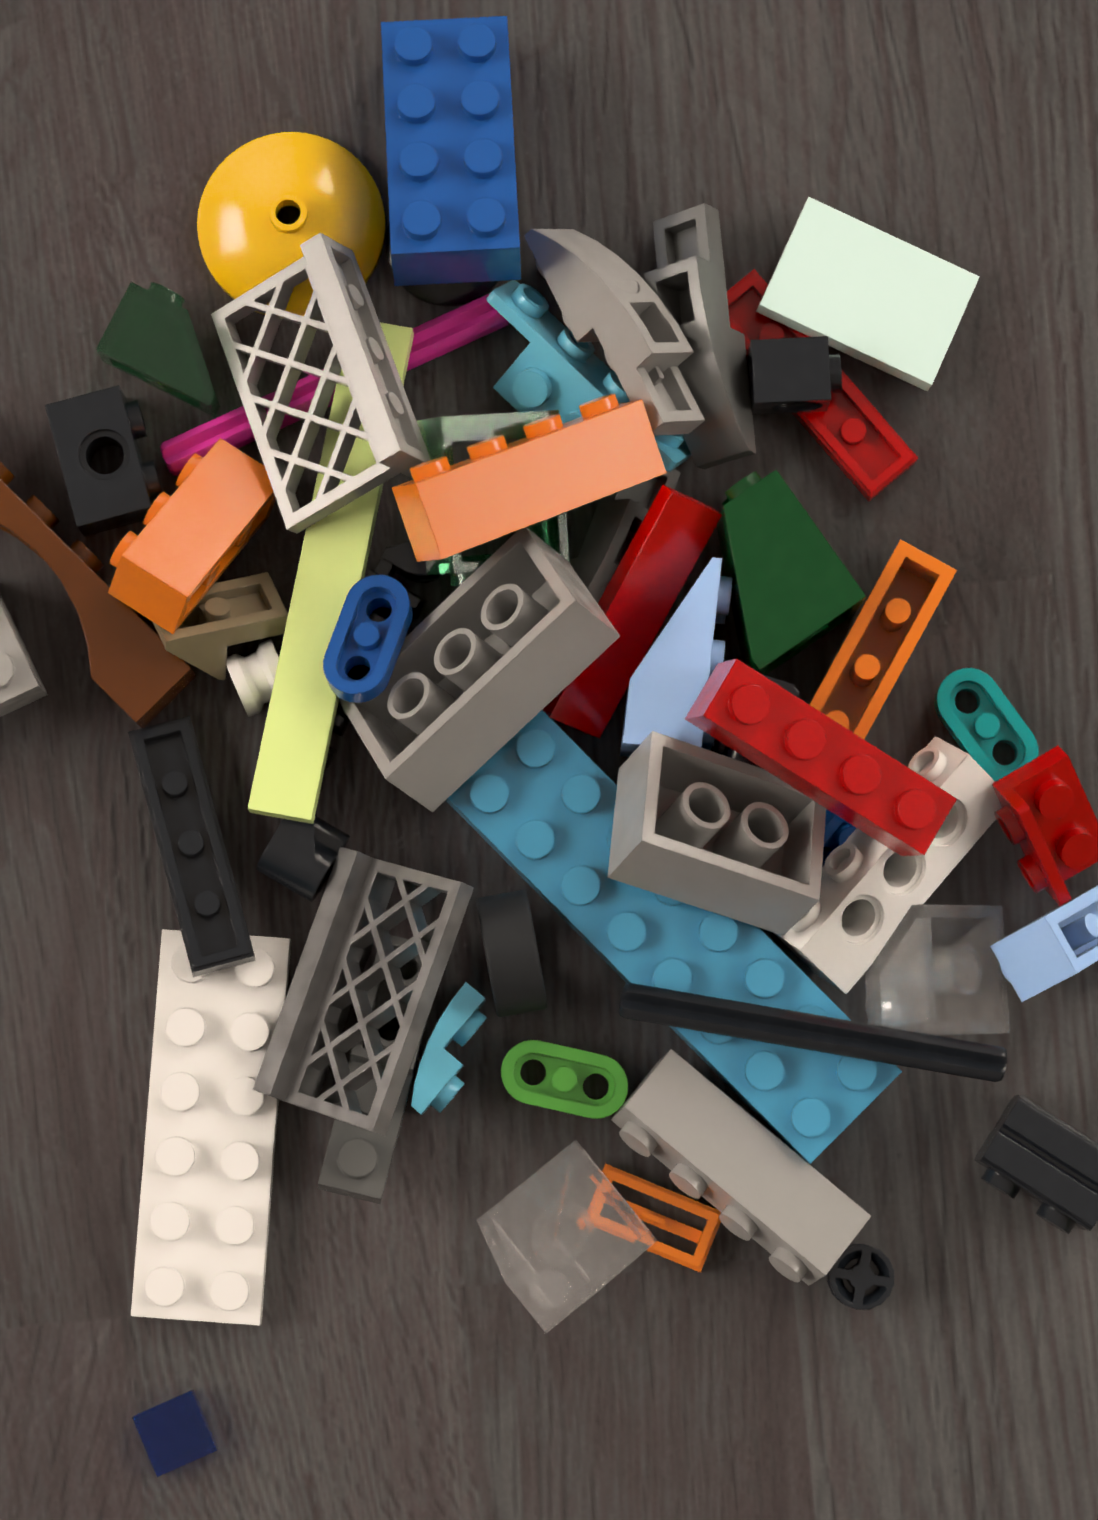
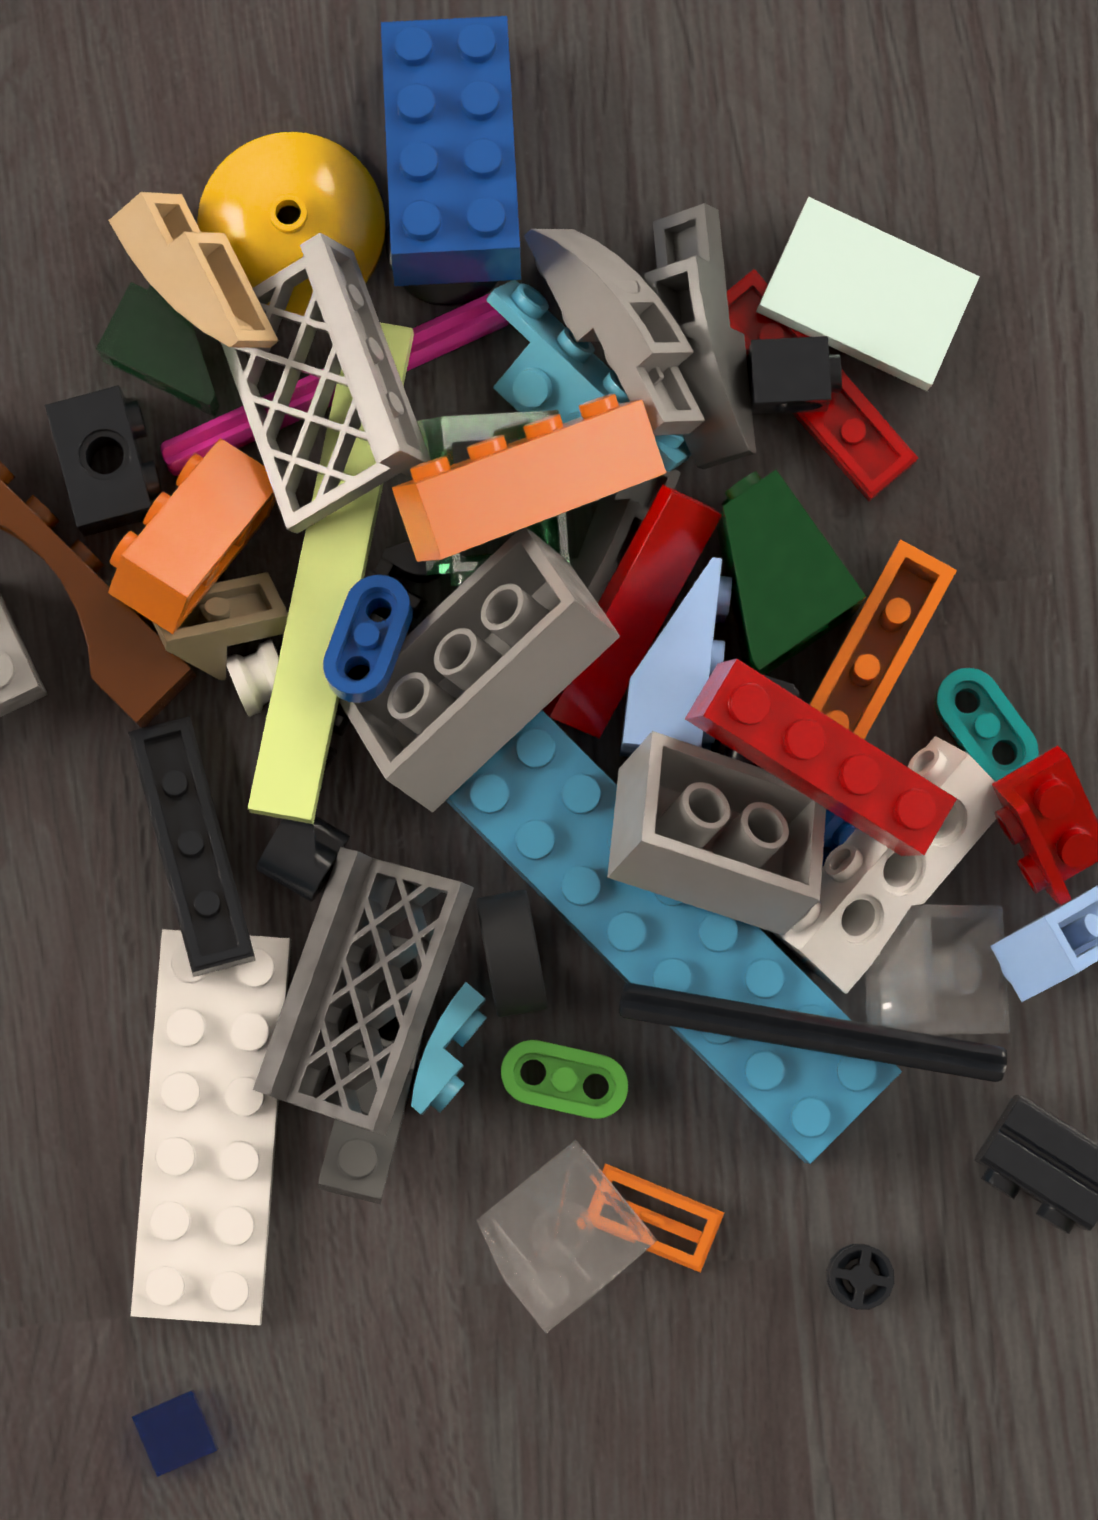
light grey brick [611,1049,871,1286] -> none
none -> tan slope [108,192,279,348]

